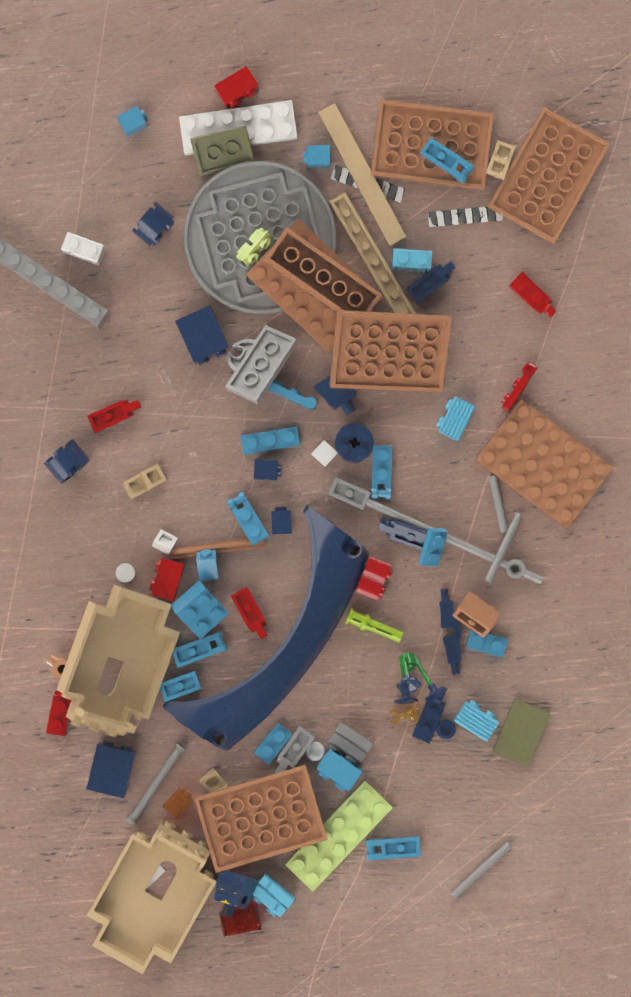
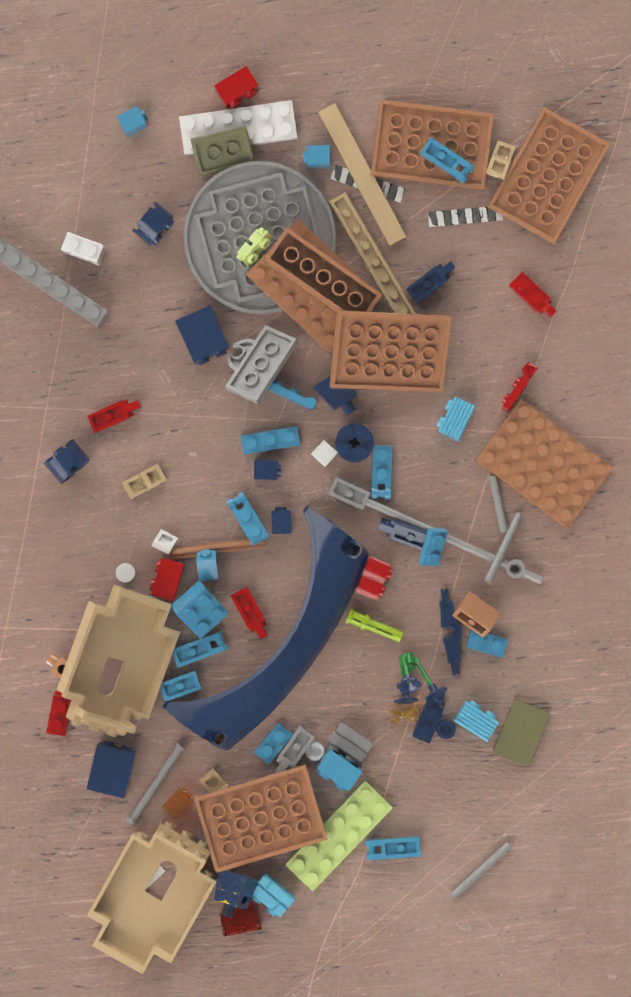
medium azure brick [392,249,432,273] -> none

